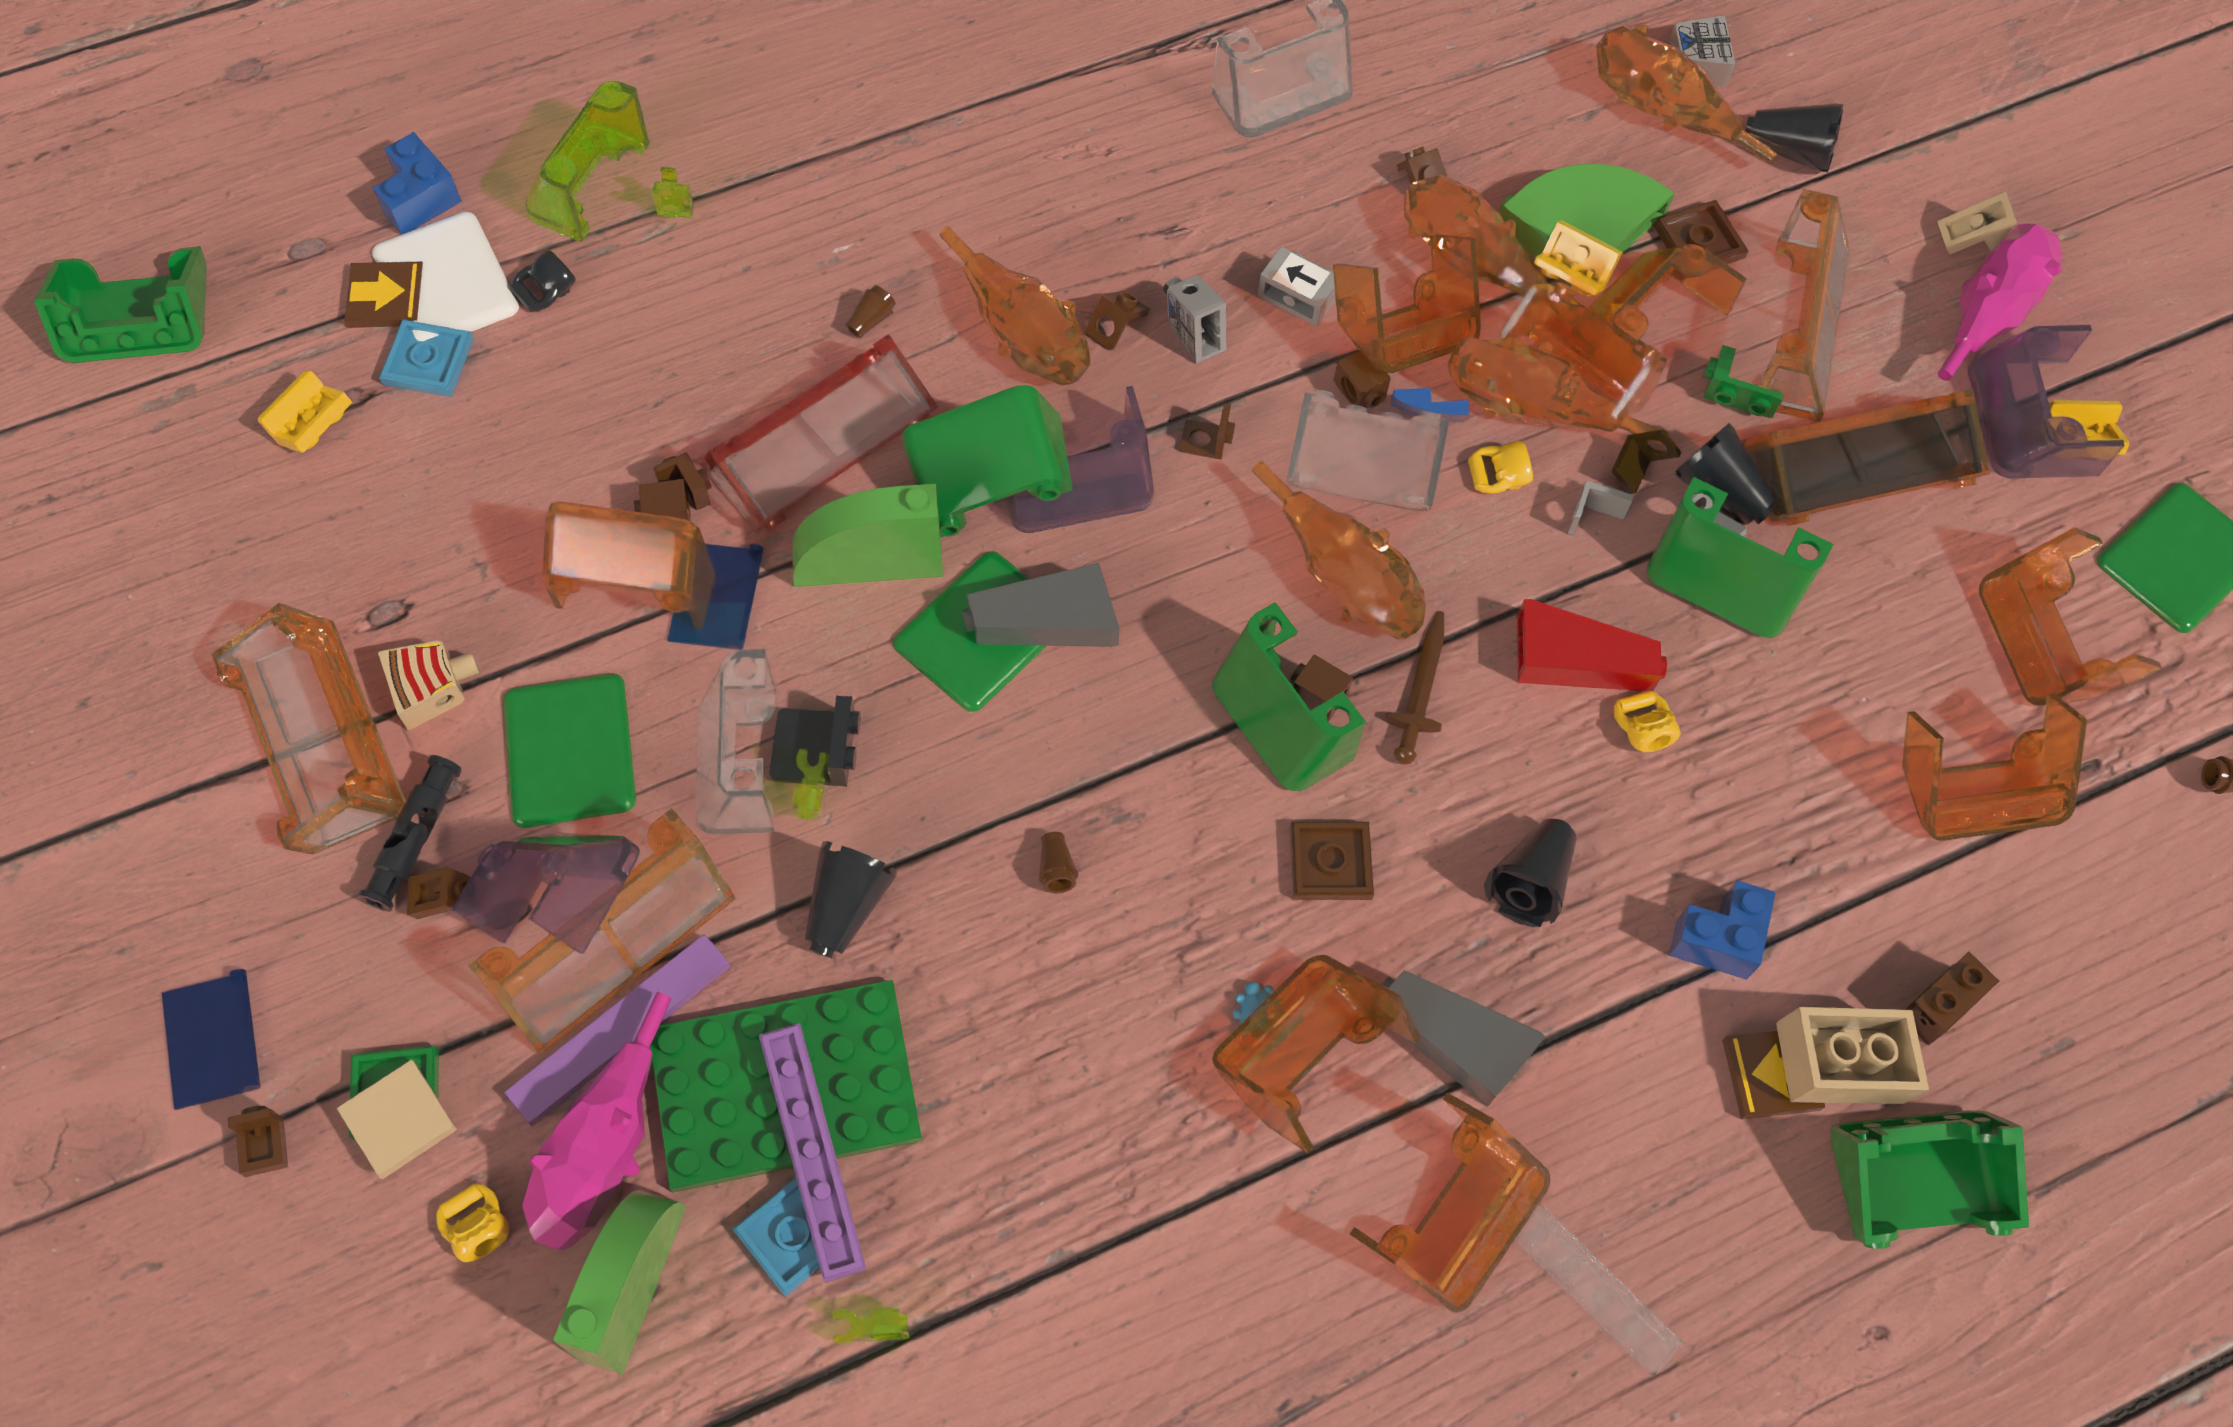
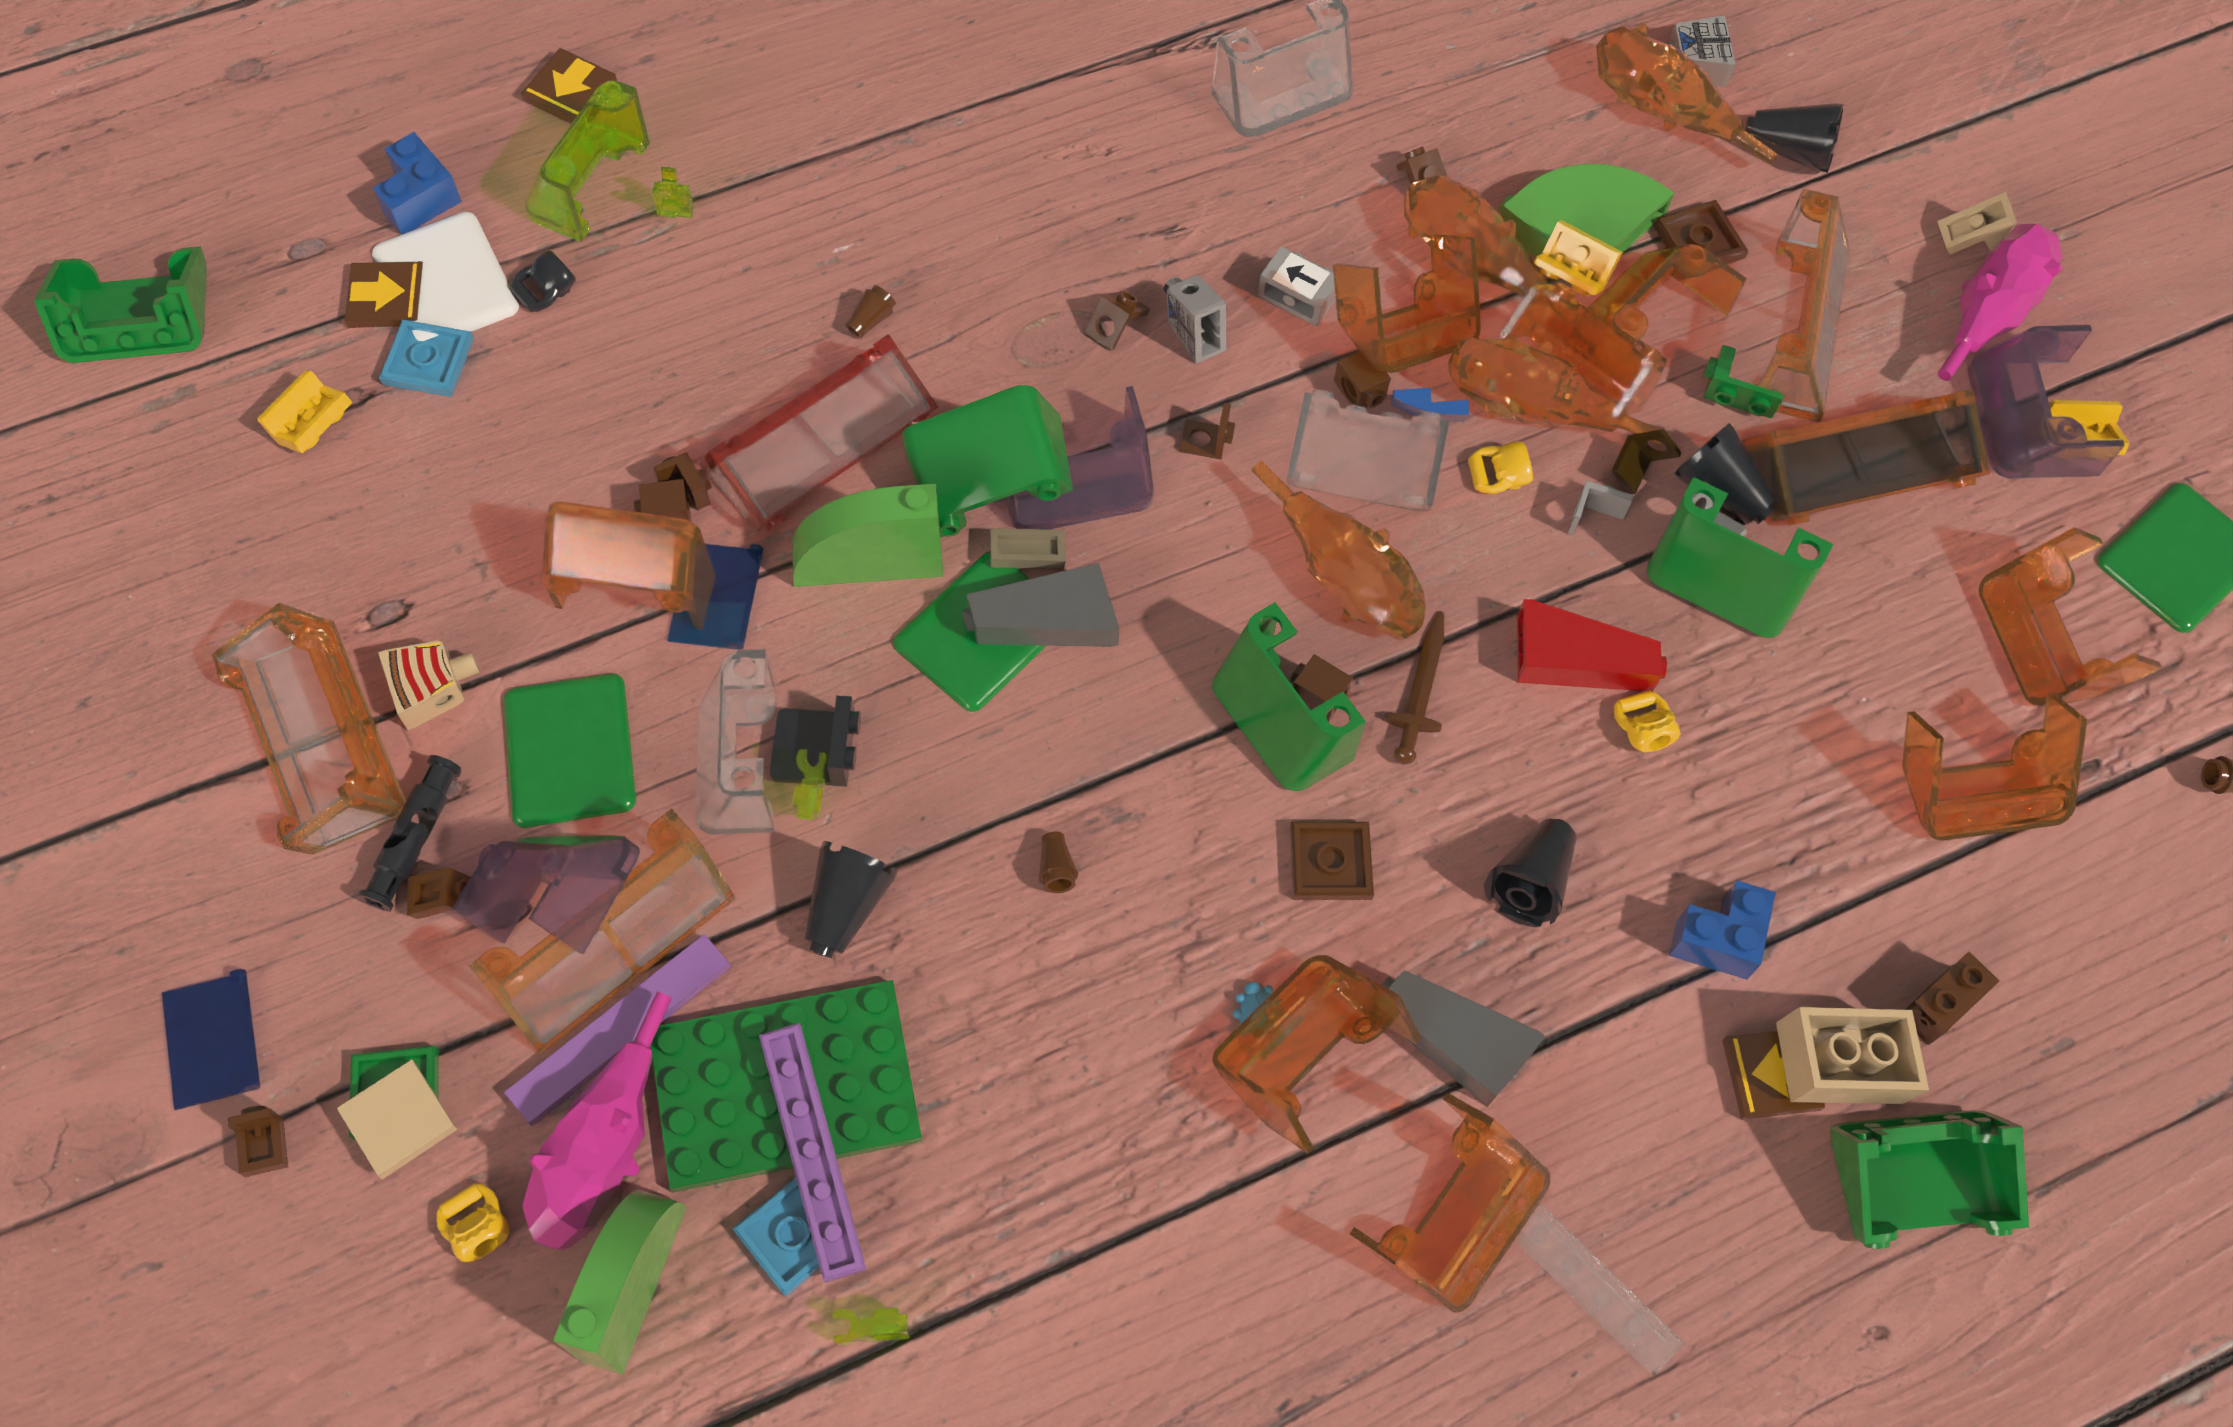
clear orange piece [940,226,1091,386] -> none
none -> reddish brown tile [521,48,617,127]
none -> dark tan tile [989,528,1066,569]

